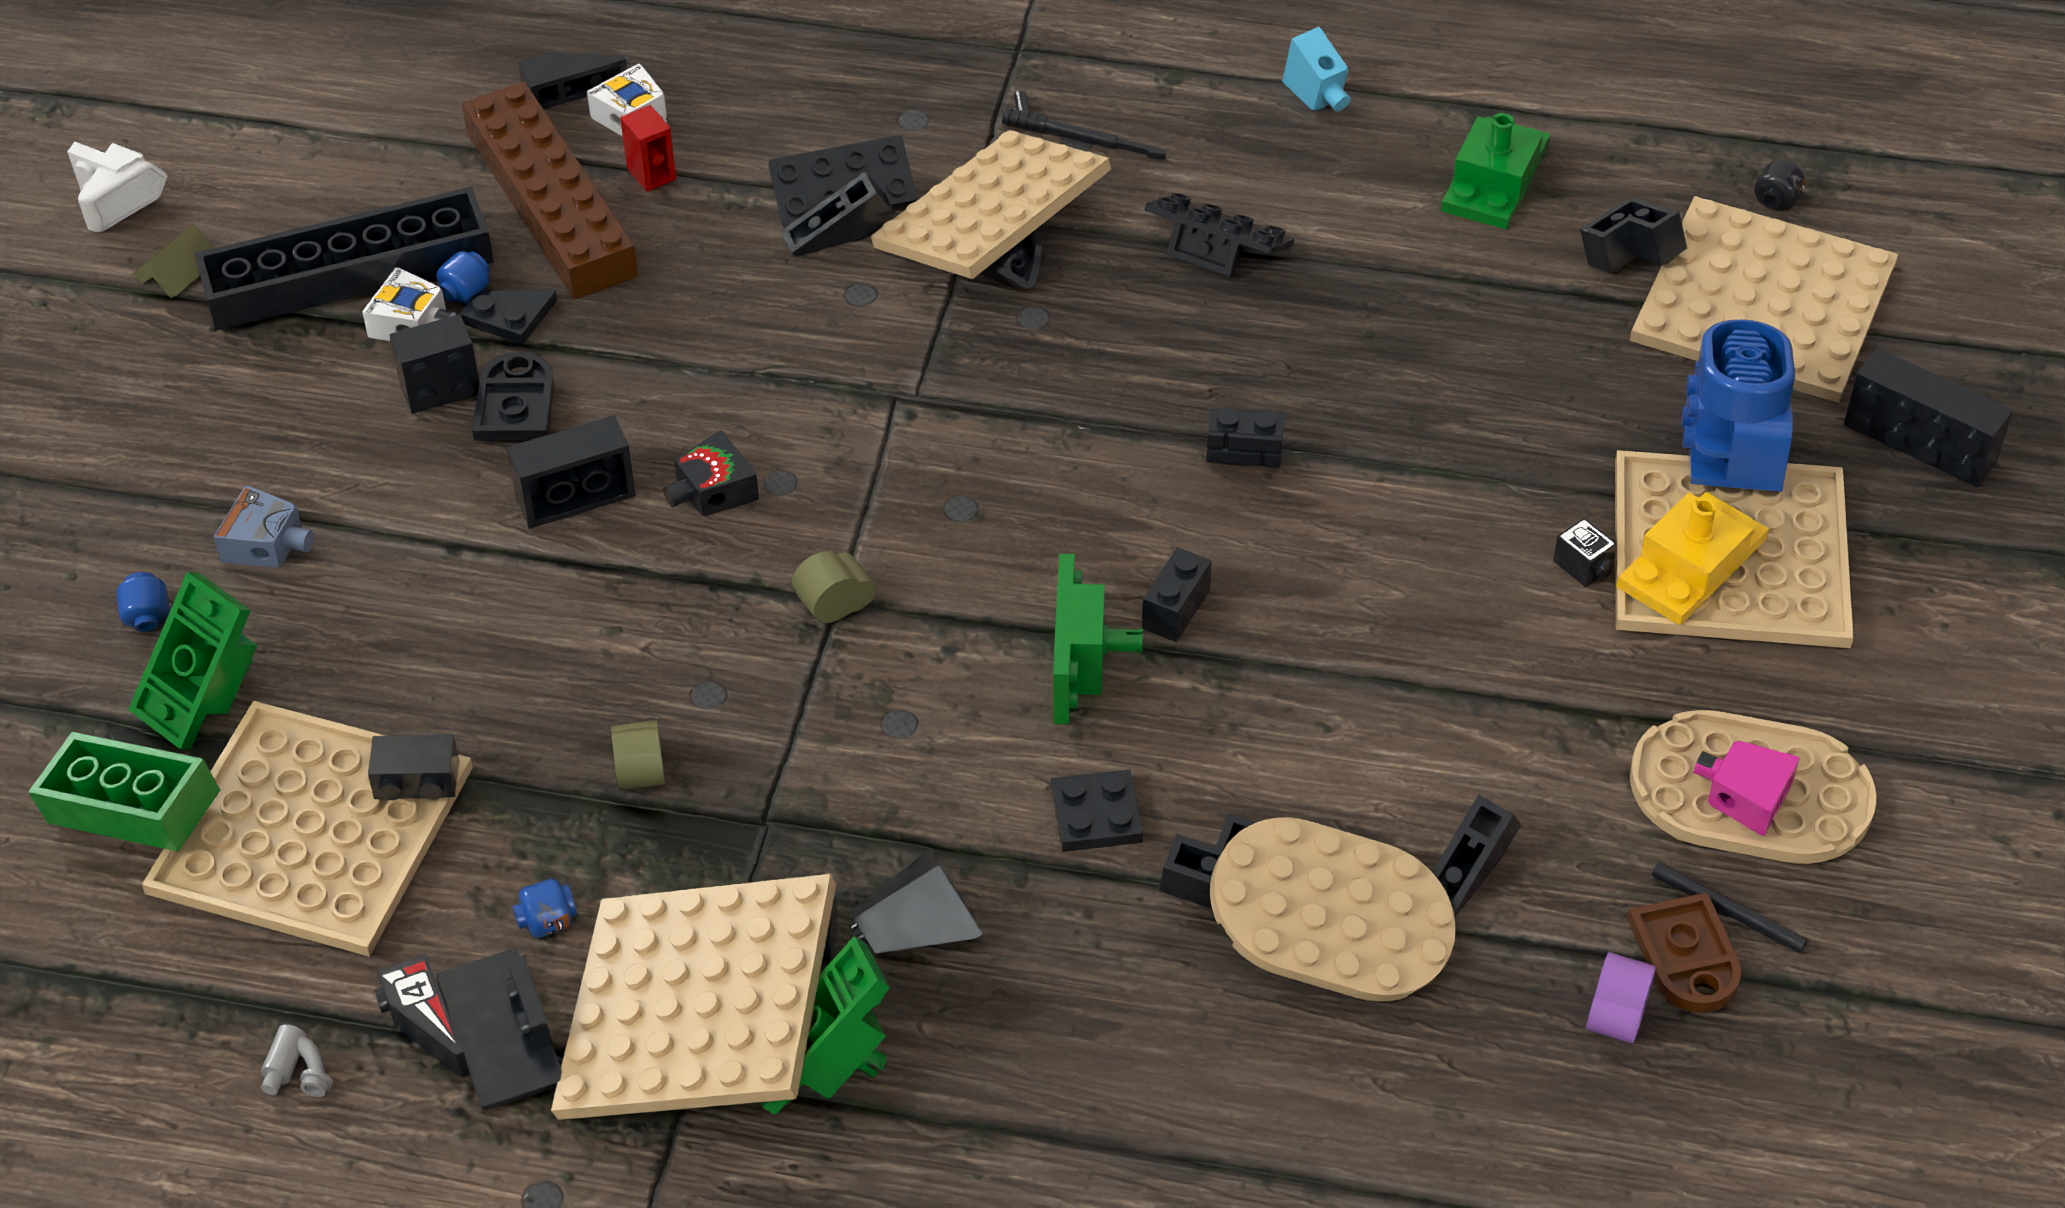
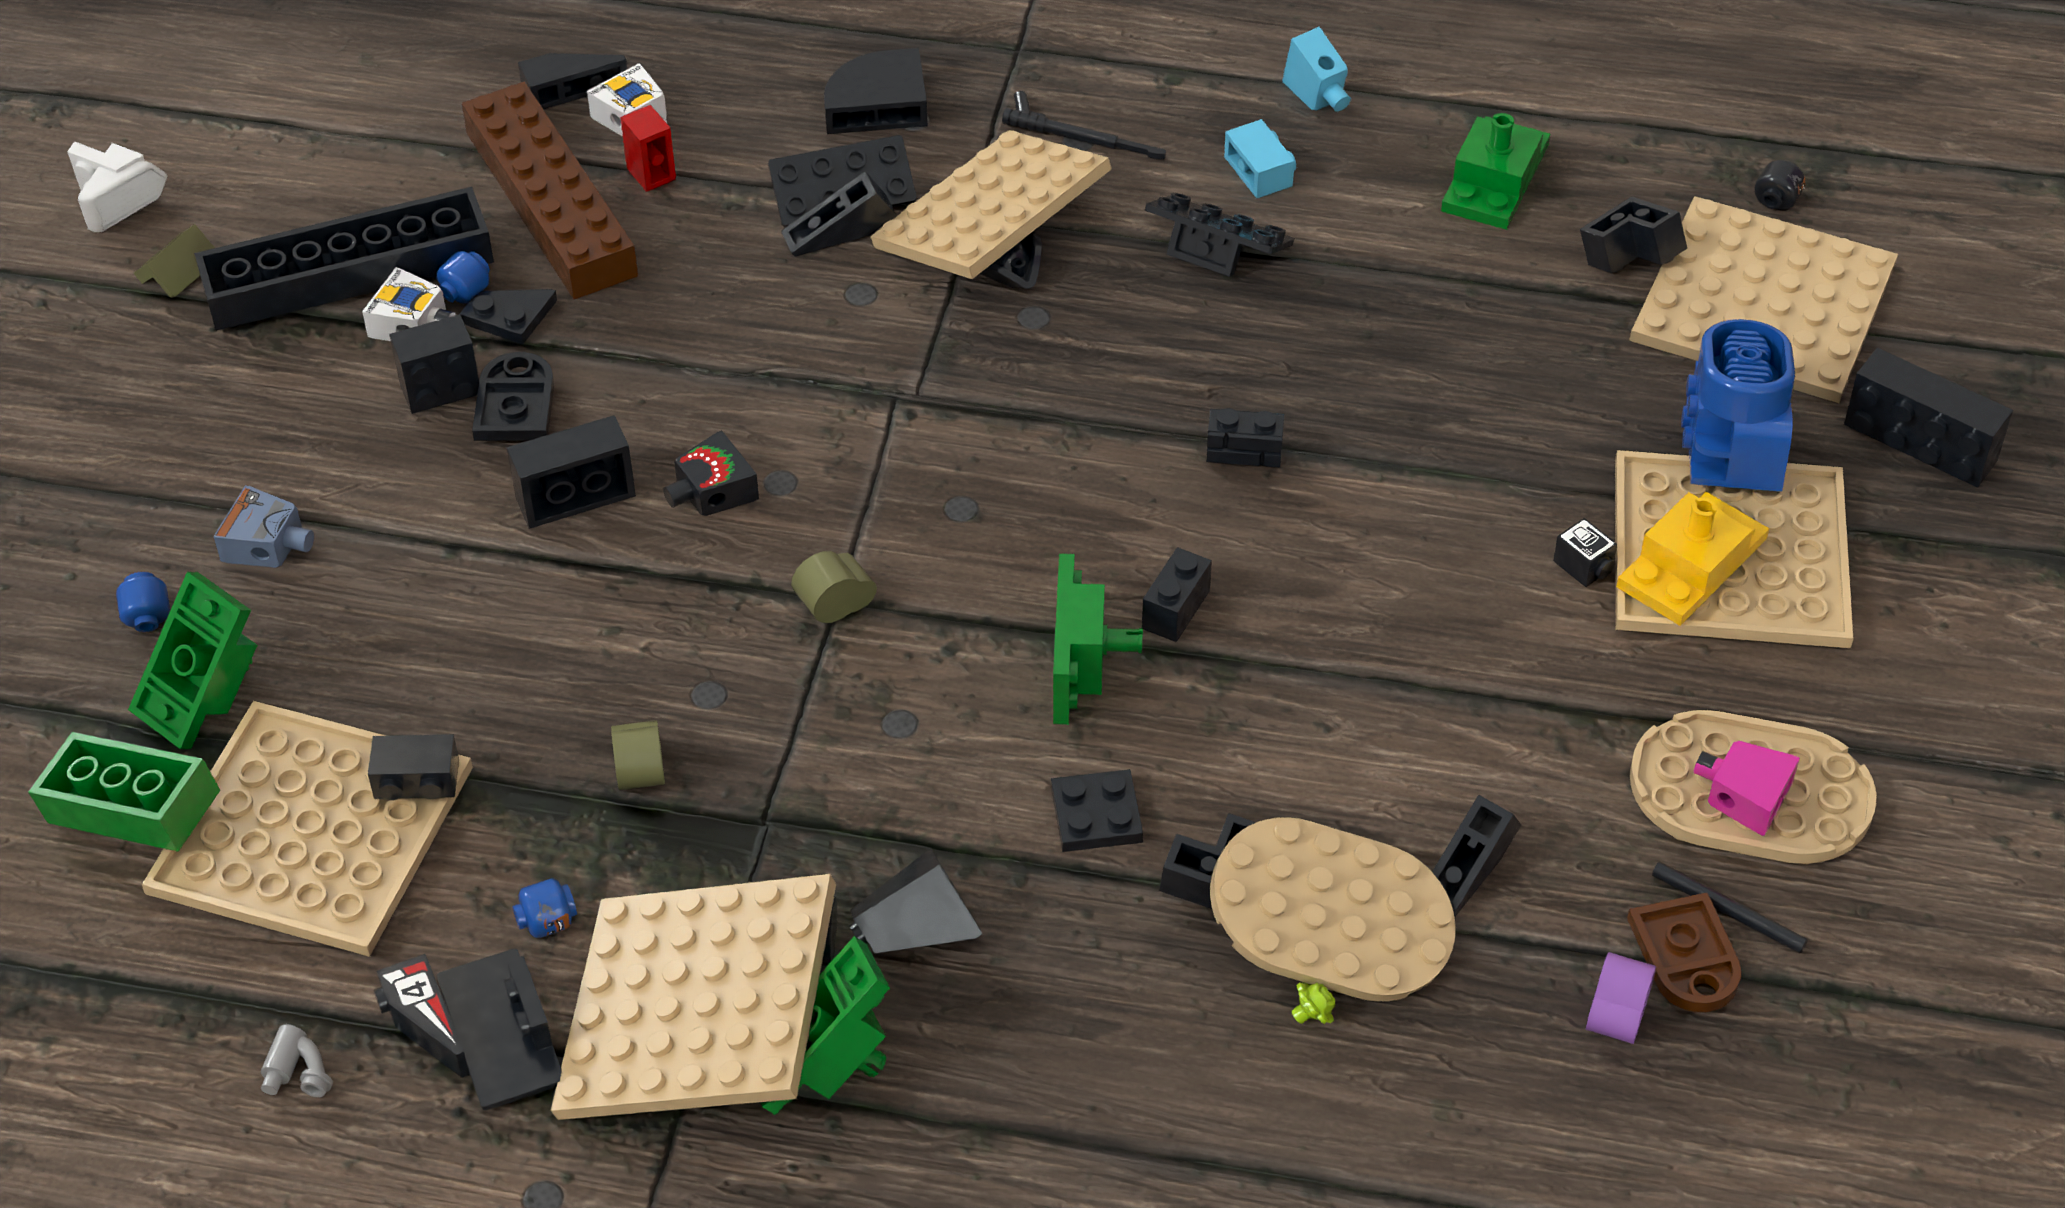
none -> black brick [824,48,928,134]
none -> medium azure brick [1224,119,1296,198]
none -> lime plant [1291,982,1335,1024]

